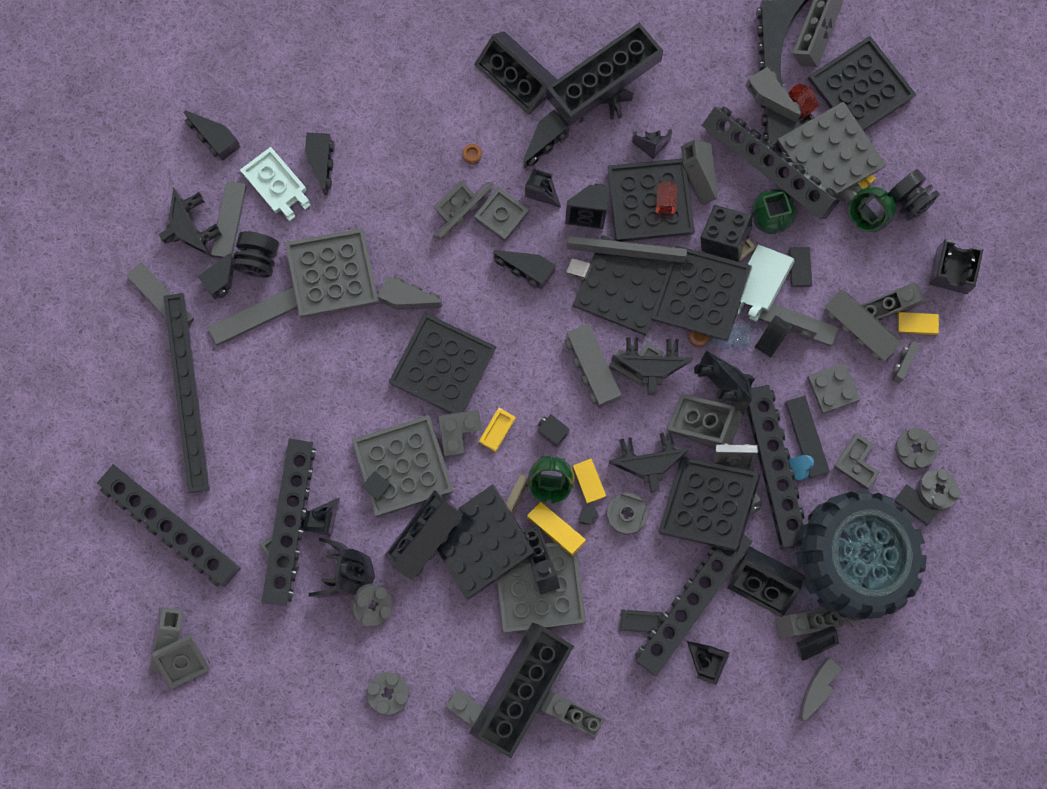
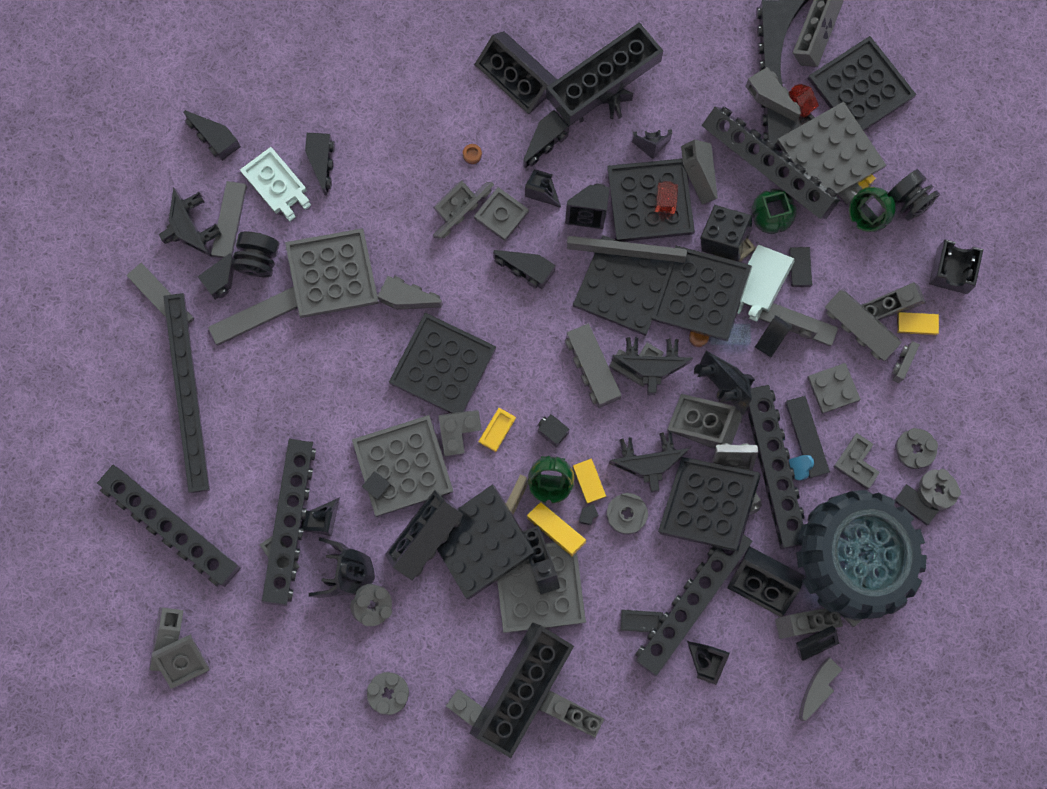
flat silver piece [566,258,592,280] -> none

